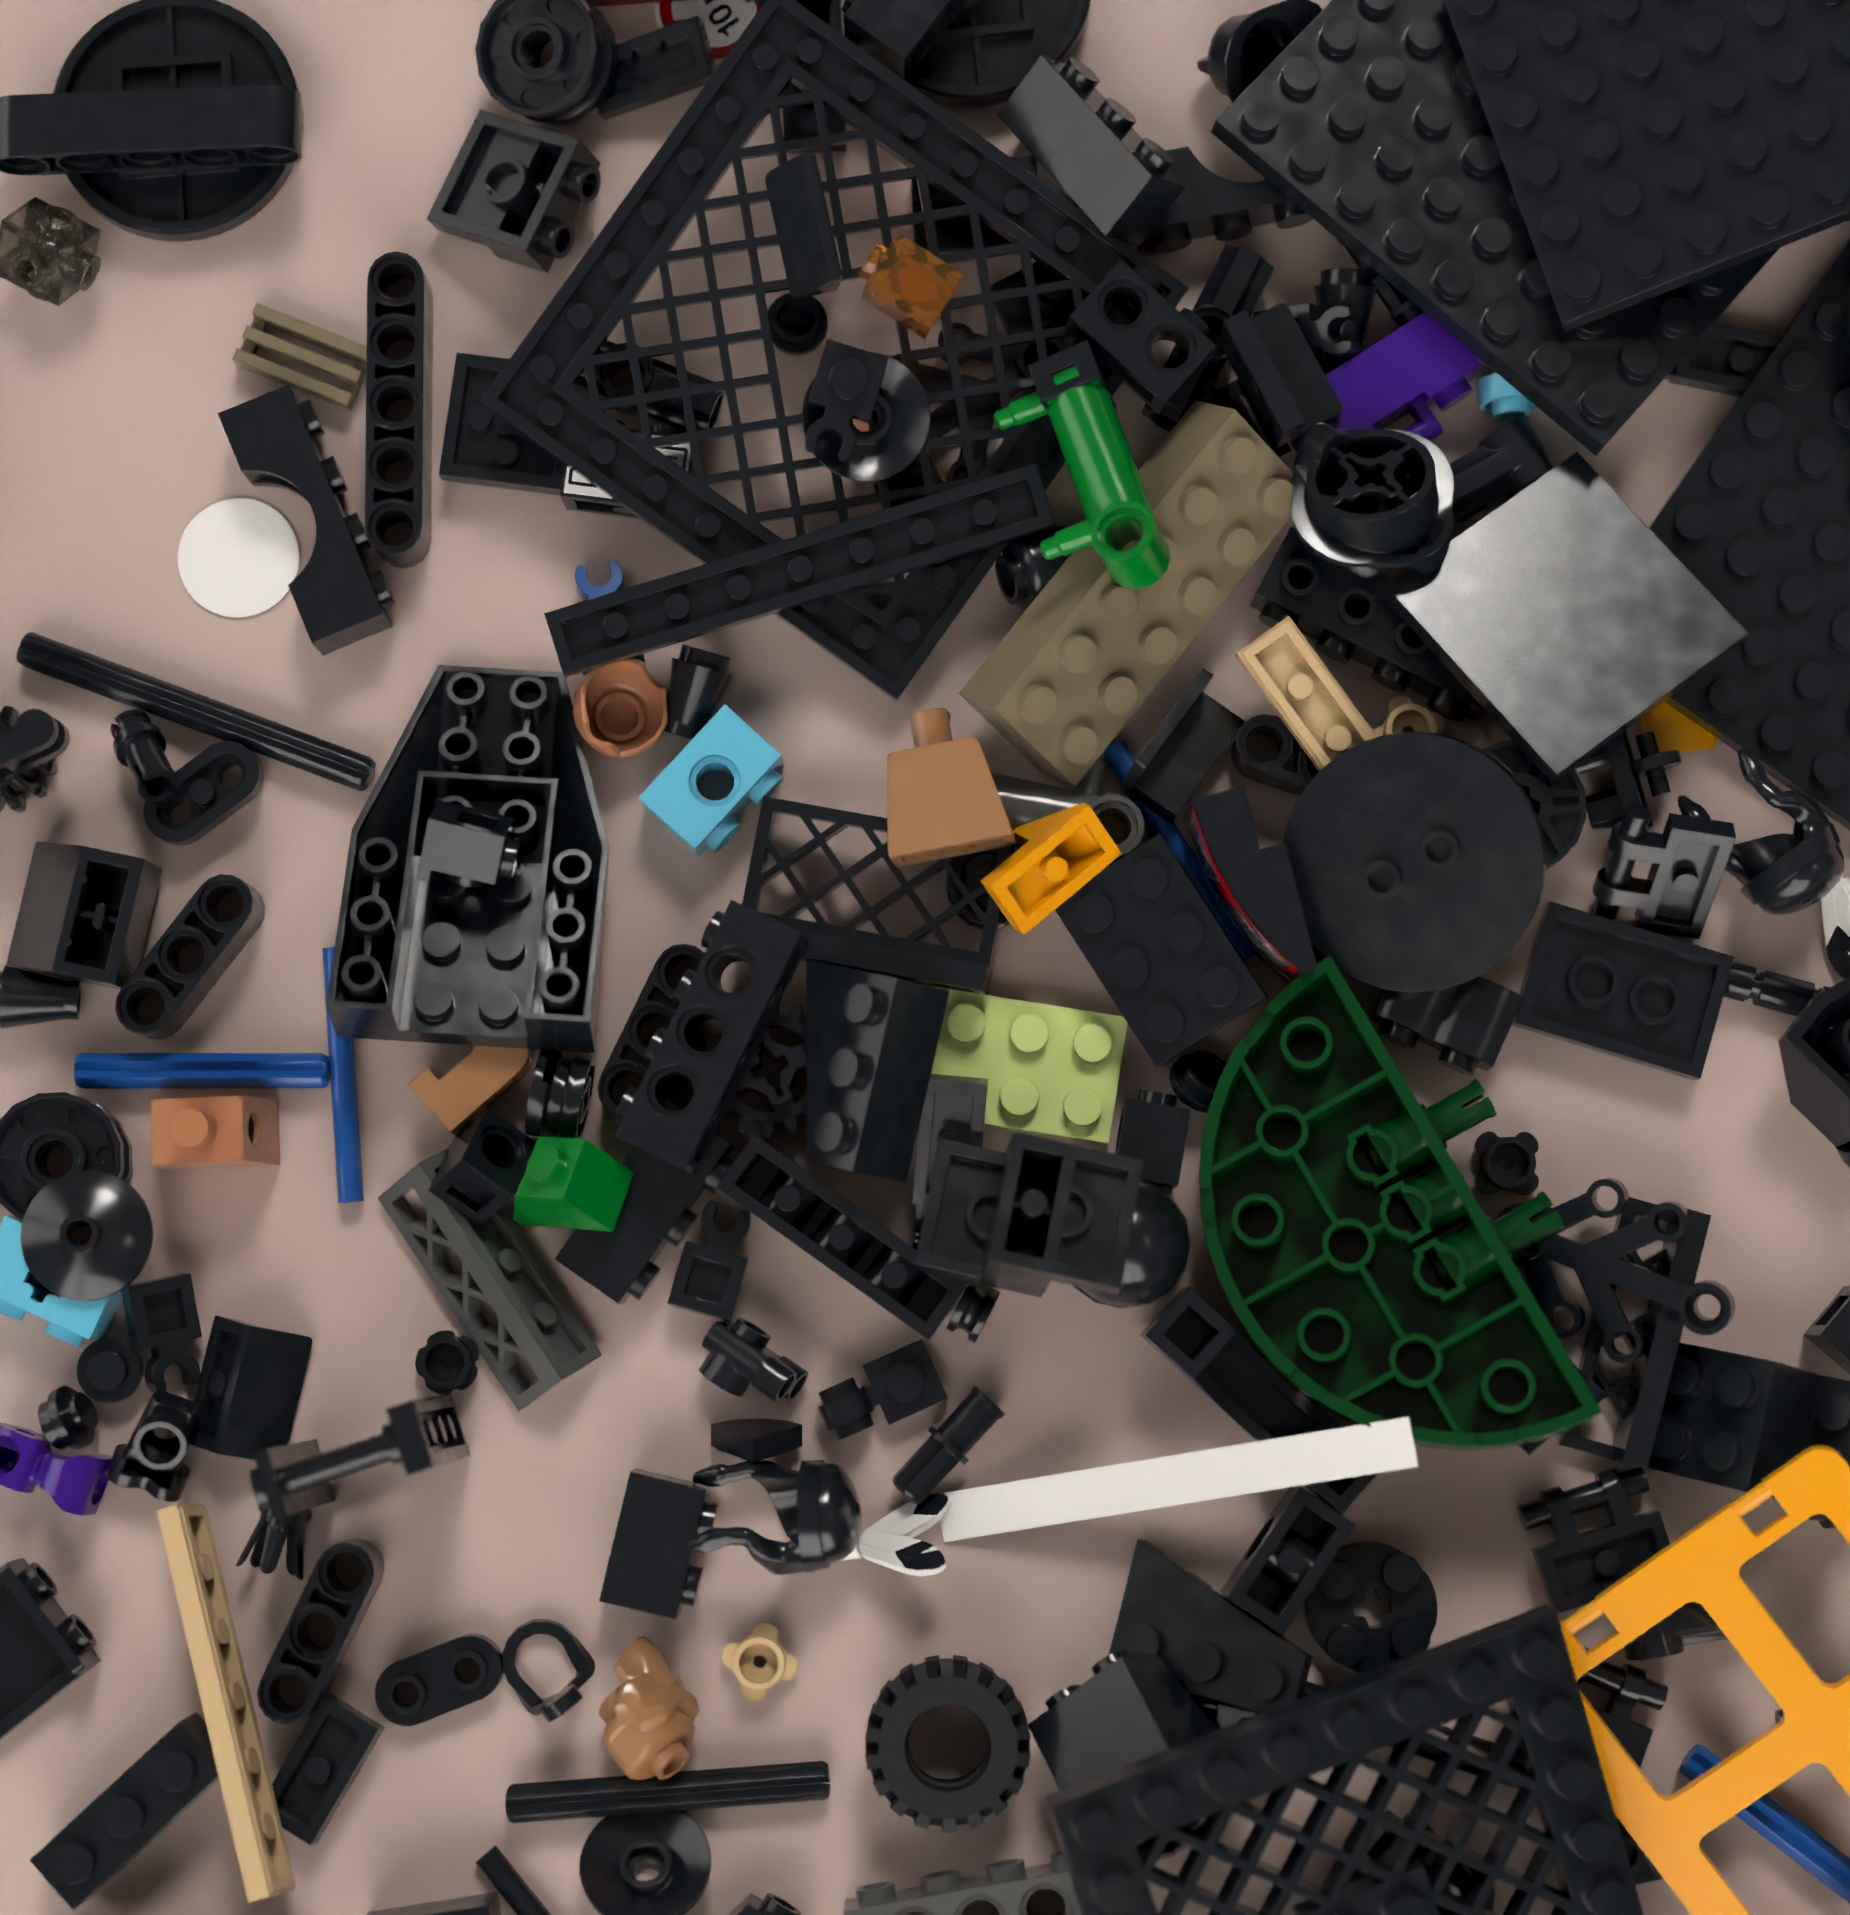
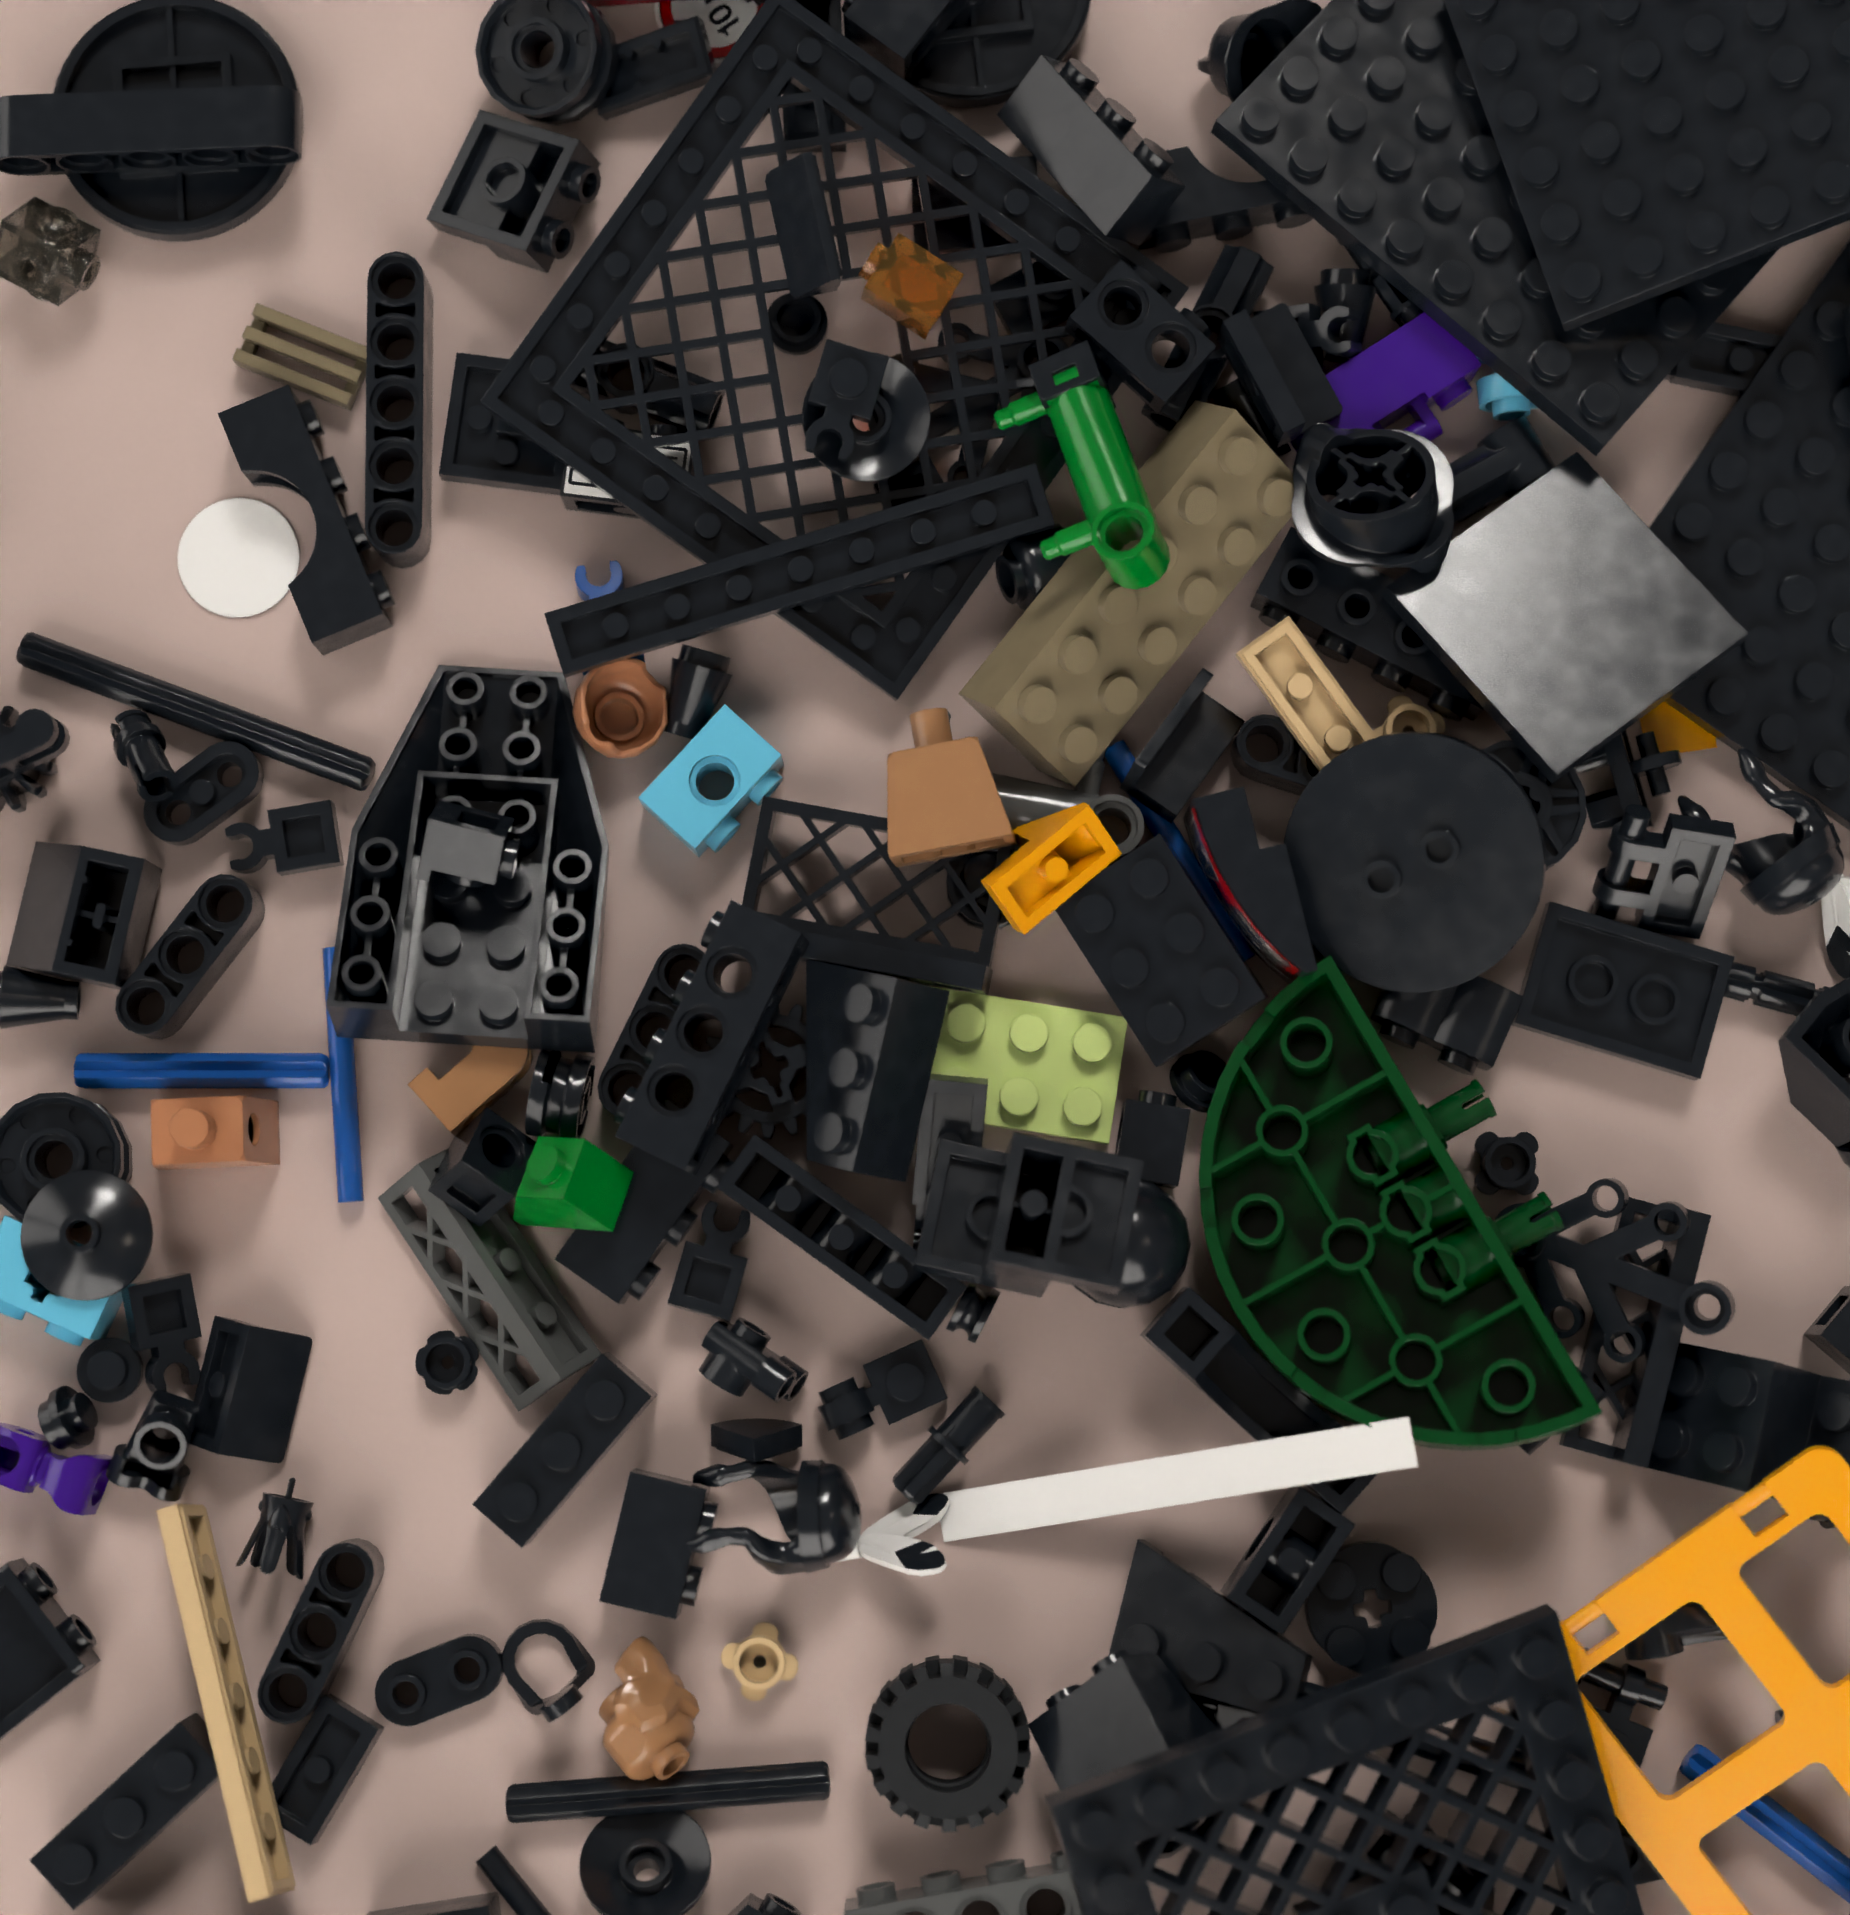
black fence [250,1394,471,1520] -> none
black plate [1518,1467,1670,1614] -> none
none -> black plate [225,800,344,876]
none -> black brick [472,1352,658,1548]

